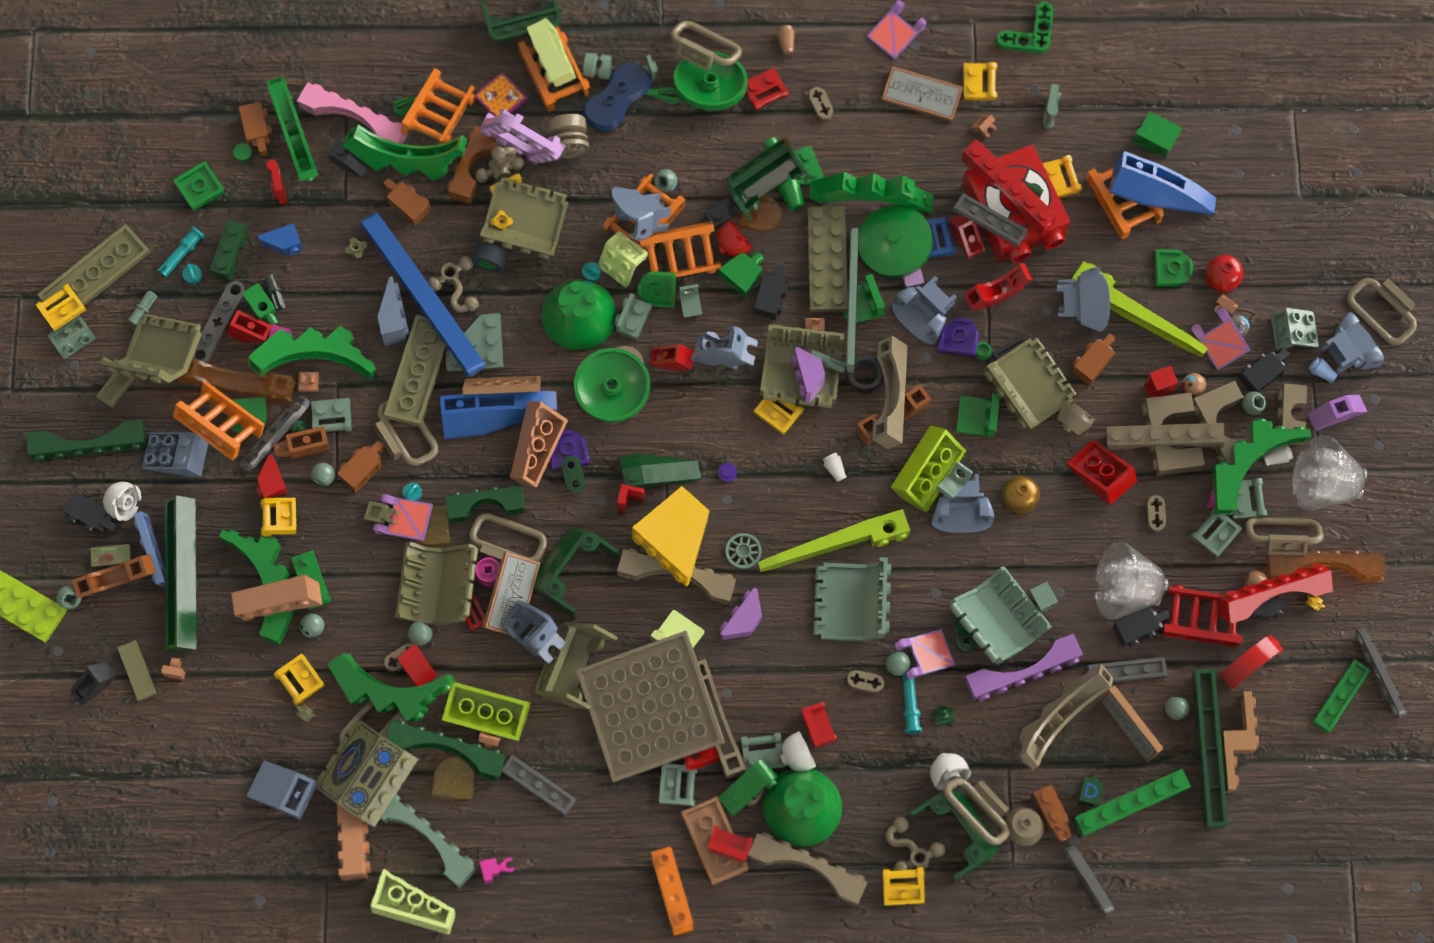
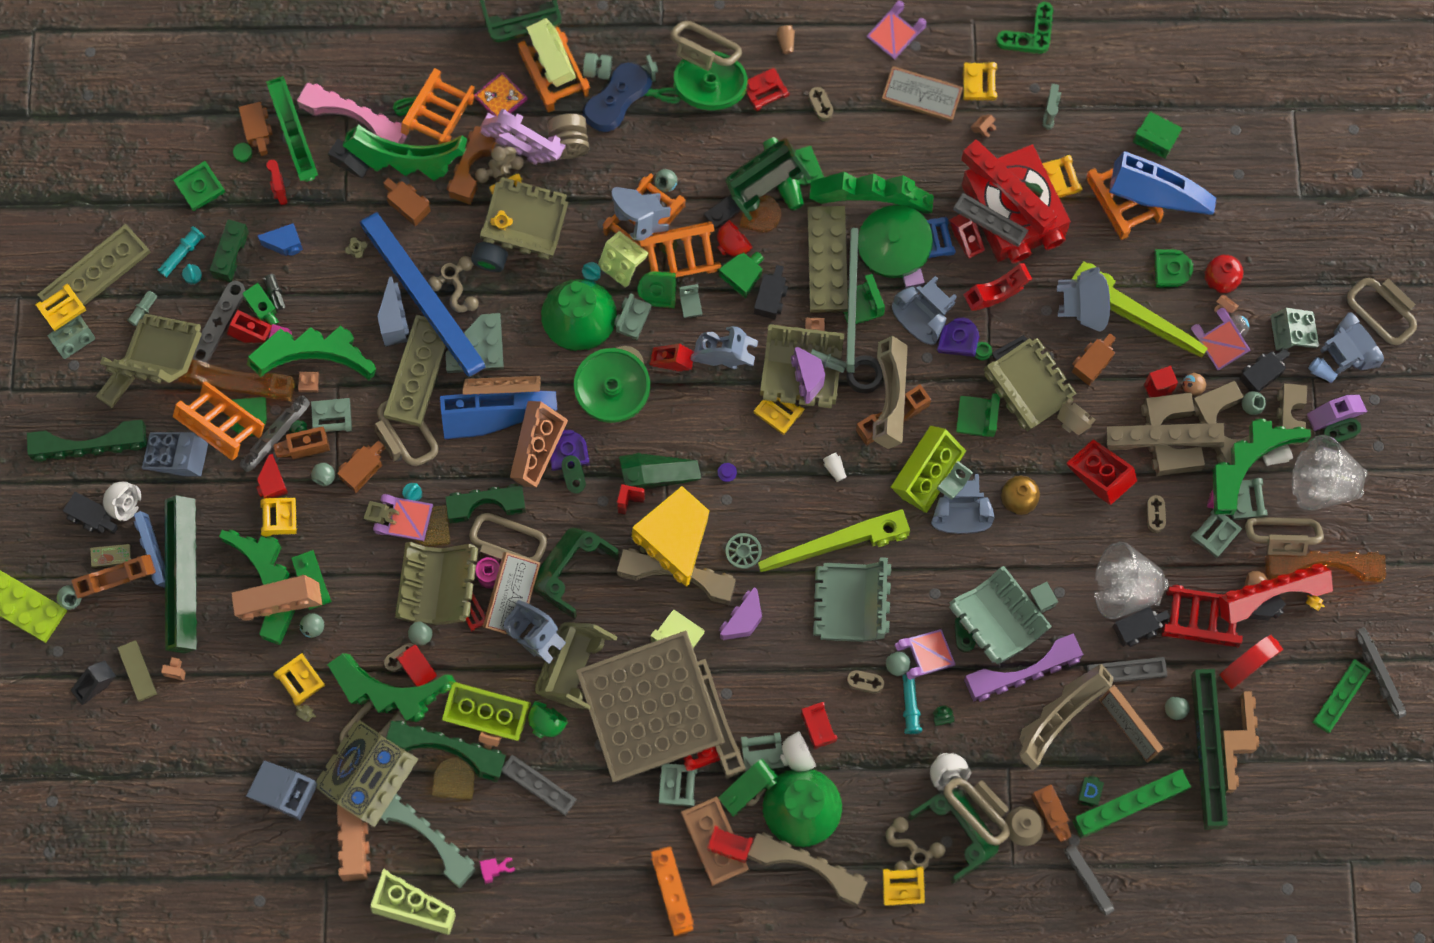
none -> green cylinder [528,701,568,738]
none -> dark green plate [1323,418,1361,444]

